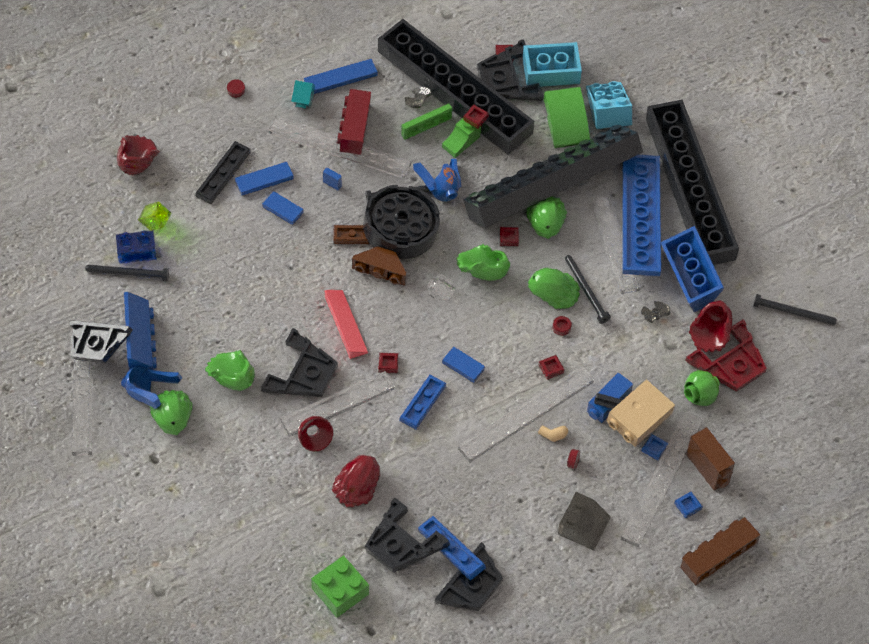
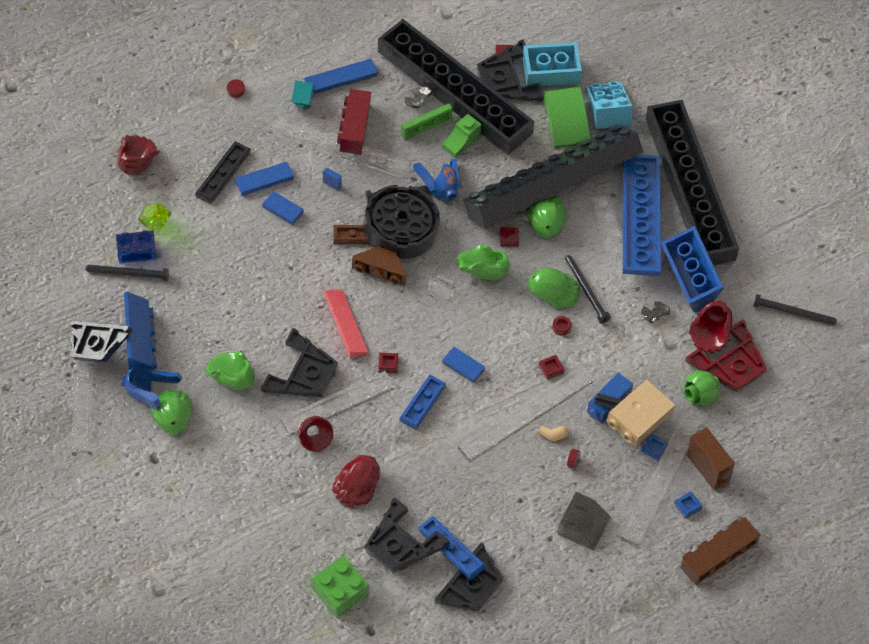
dark red tile [463,105,489,129] -> none

